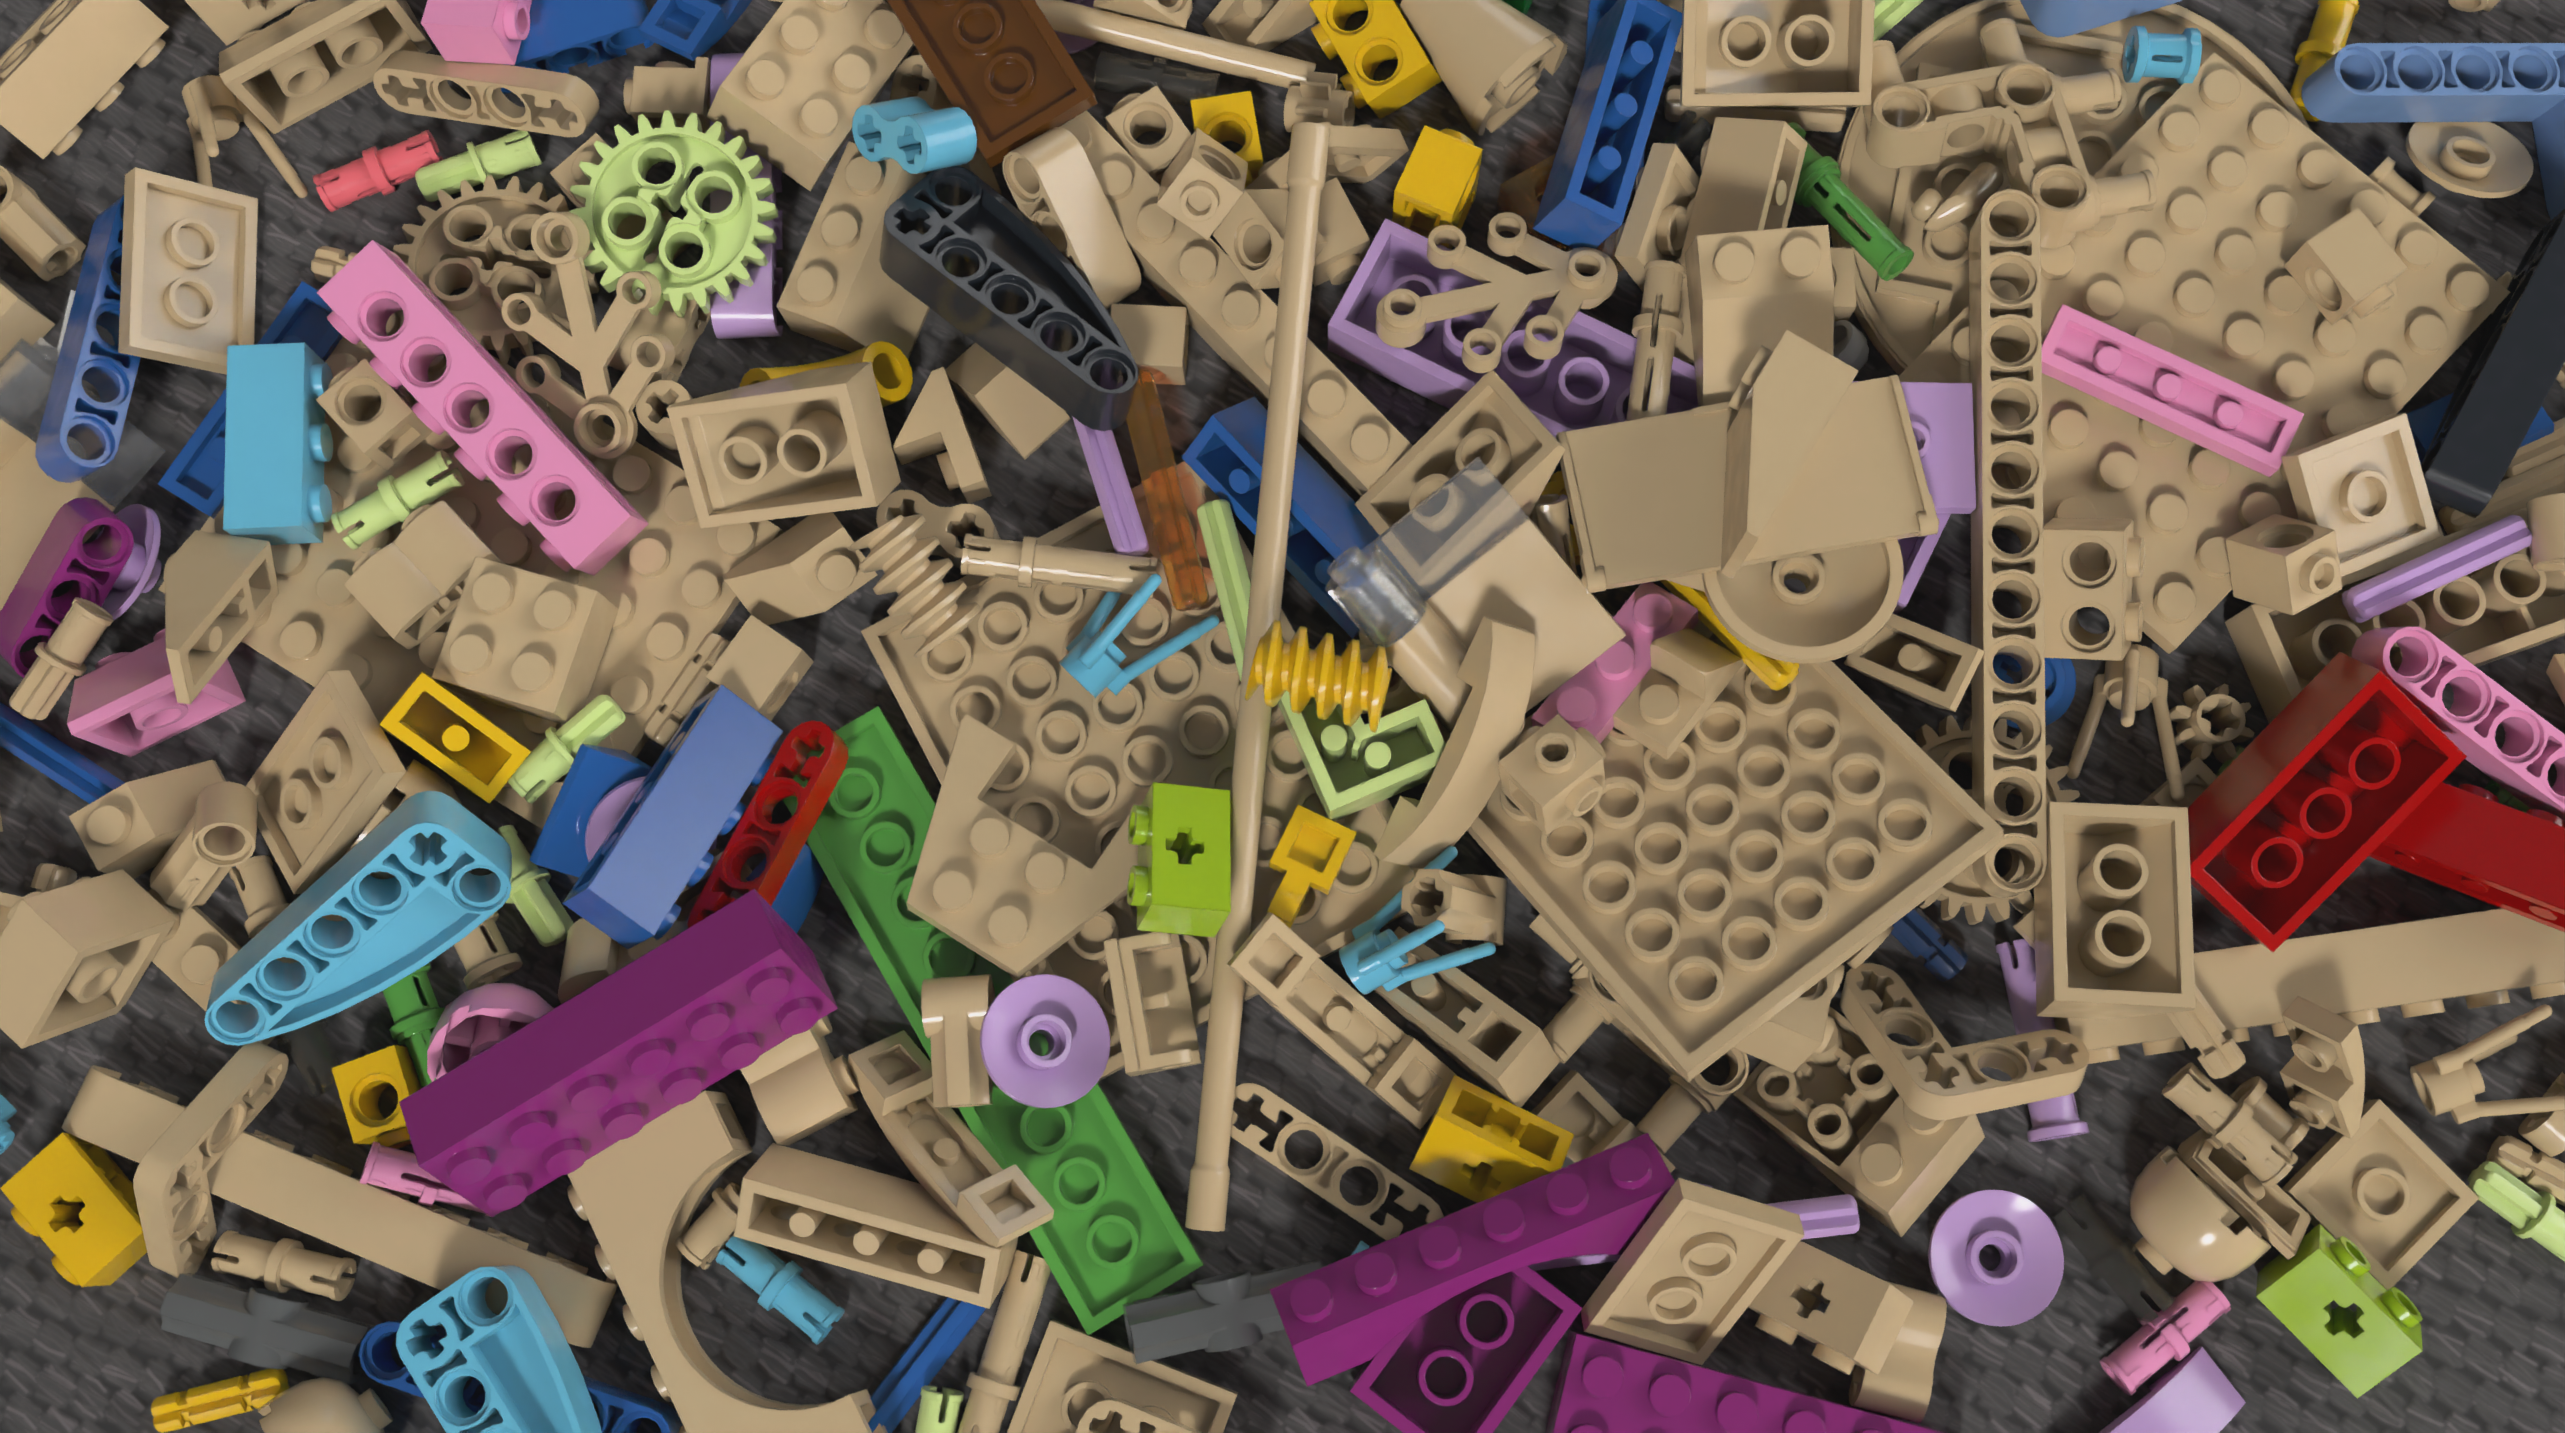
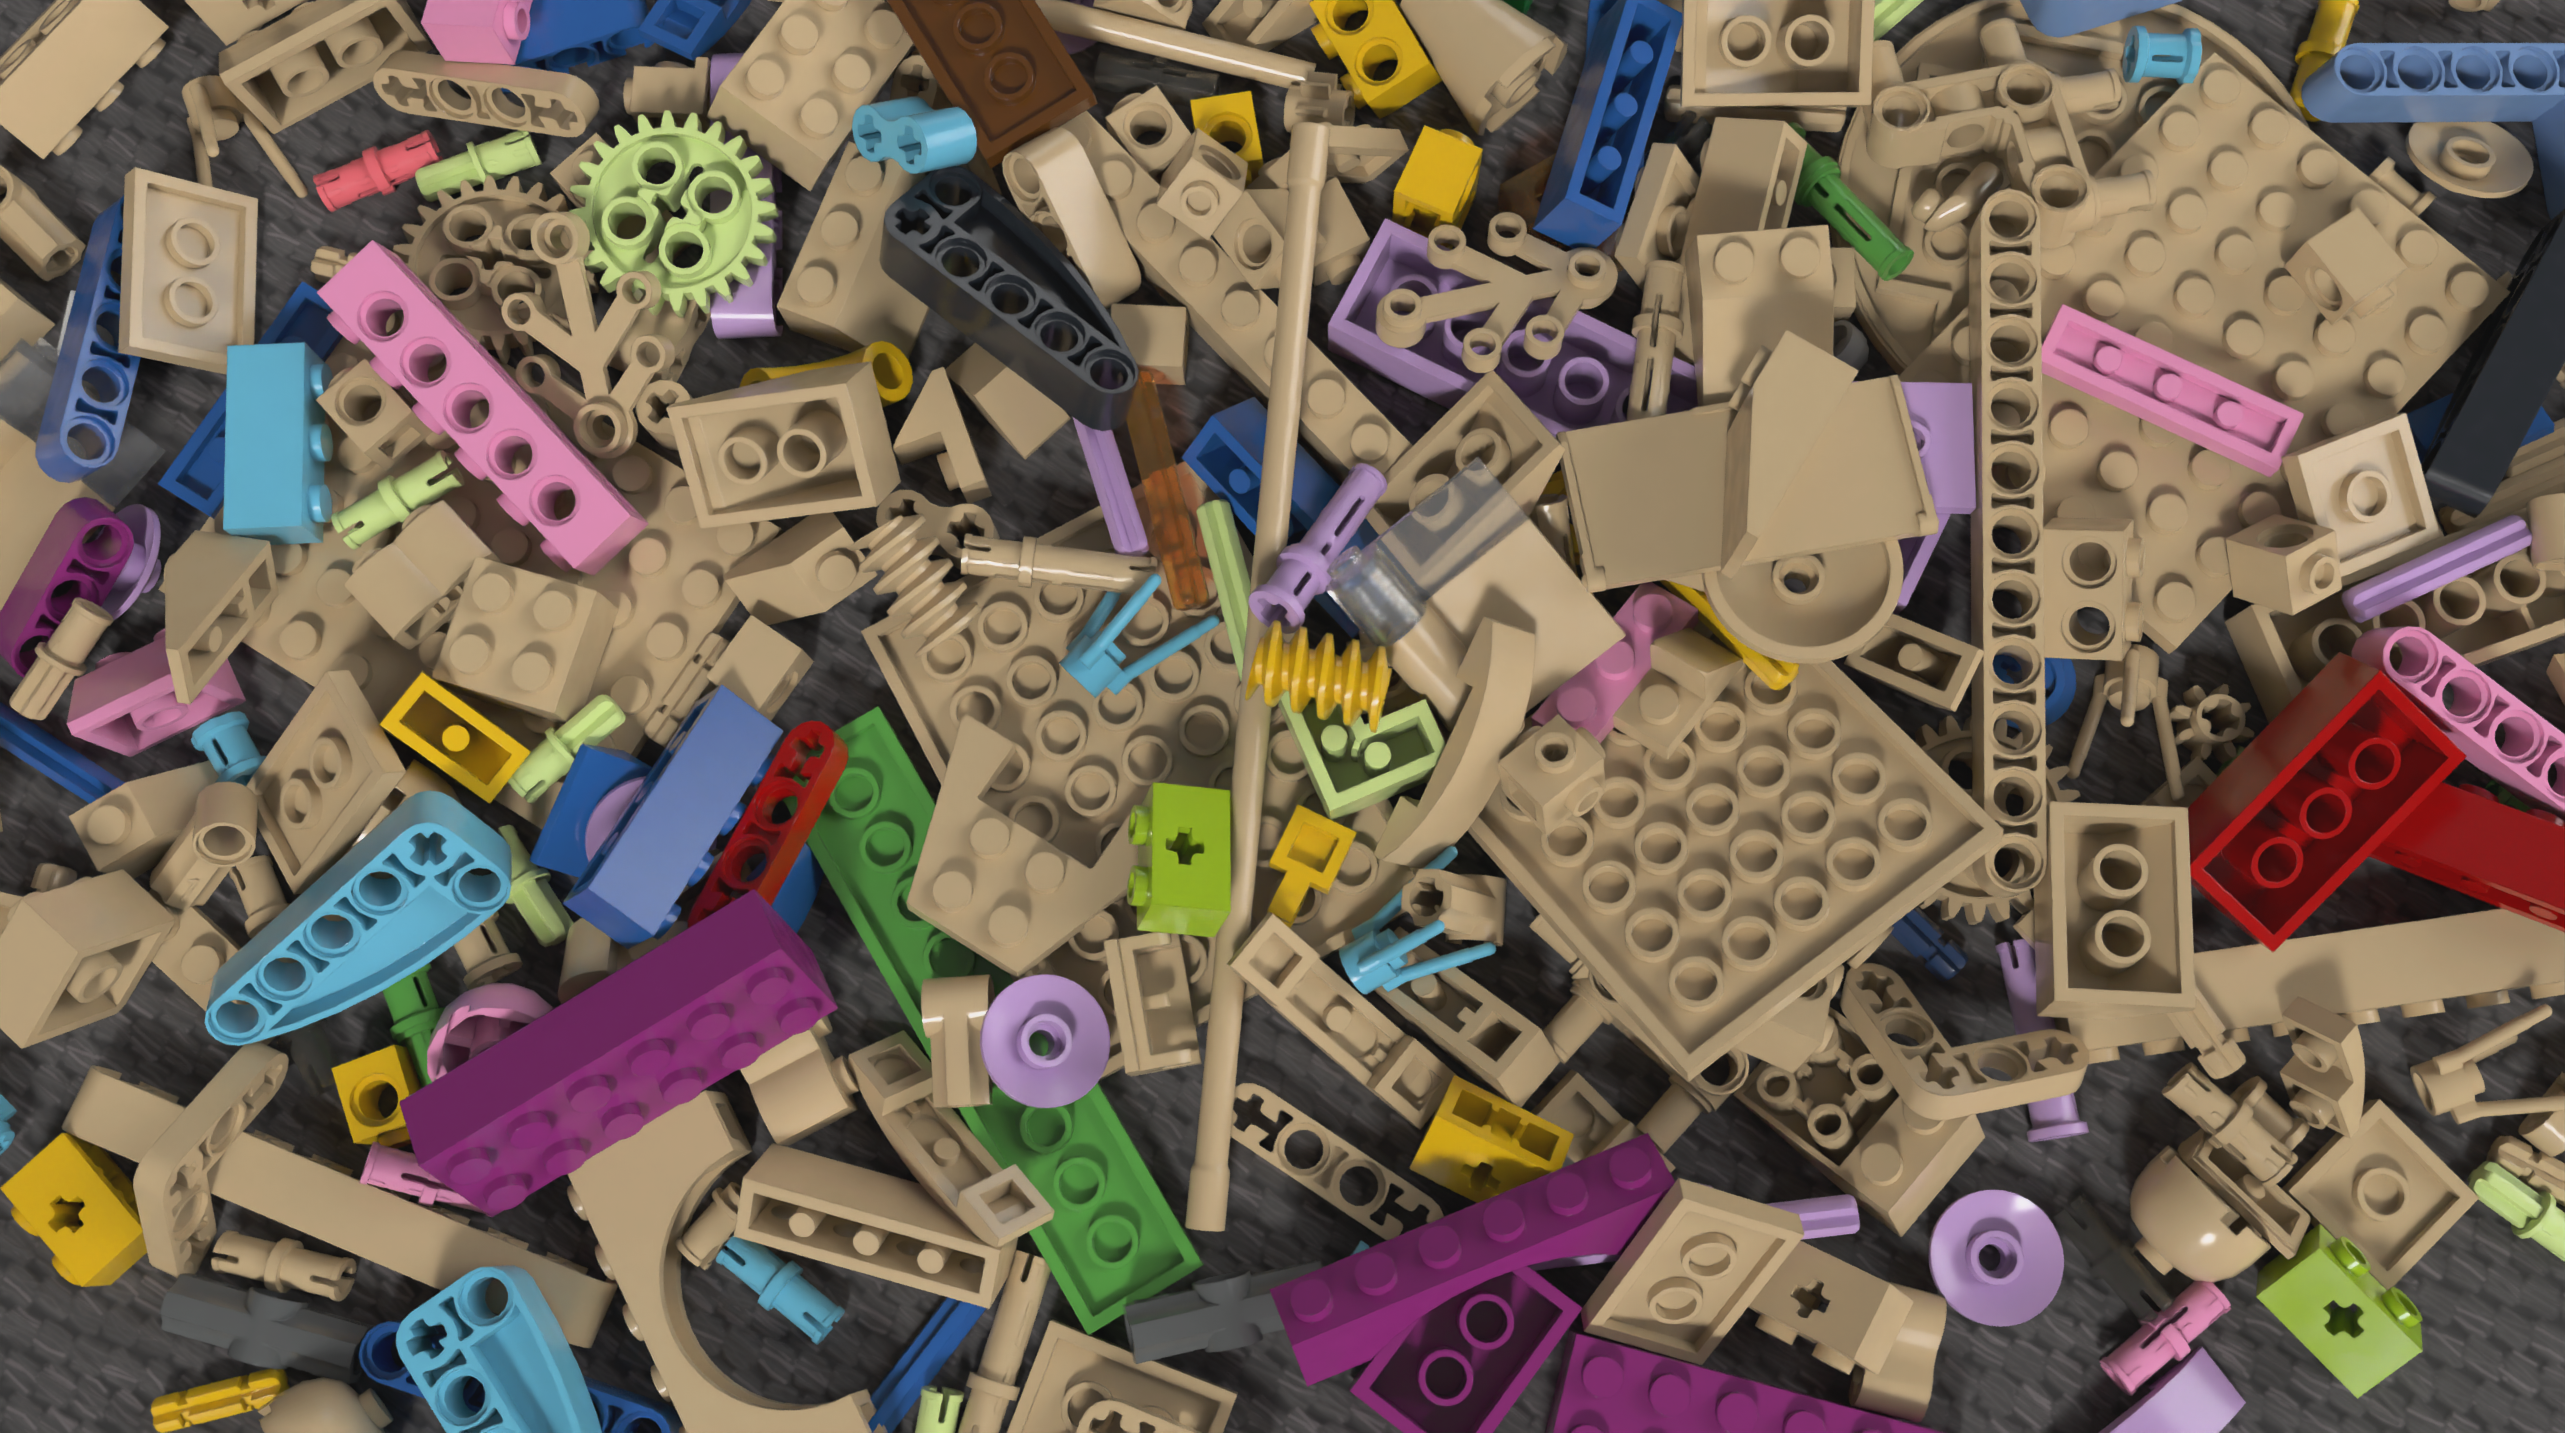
none -> medium azure bush [191,711,267,786]
none -> lavender pin [1248,463,1387,634]

